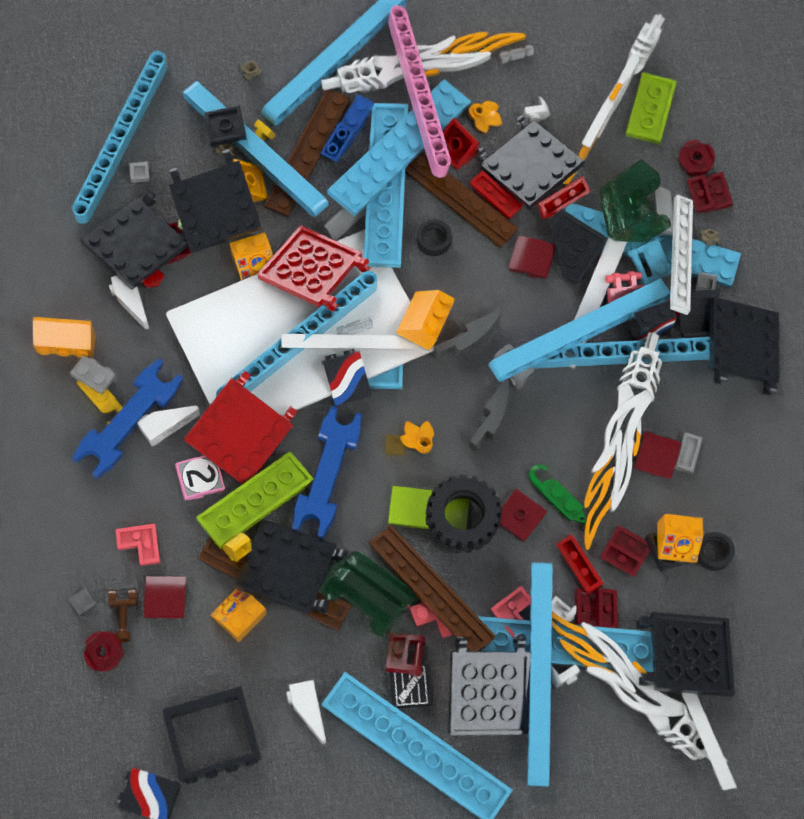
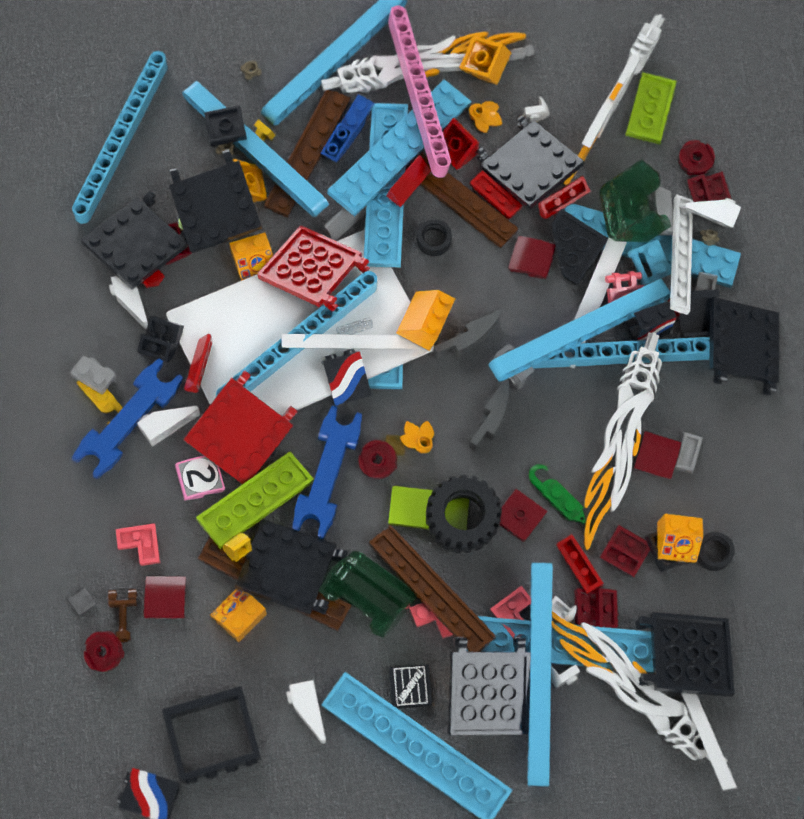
light orange slope [33,317,96,358] -> none
light grey plate [130,162,150,183] -> none
dark red plate [386,633,426,677] -> none
none -> black slope [137,316,184,362]
none -> red slope [184,334,213,393]
none -> dark red plate [358,440,398,479]
none -> red slope [386,155,431,208]
none -> light orange slope [459,35,511,85]
none -> white slope [678,198,741,228]

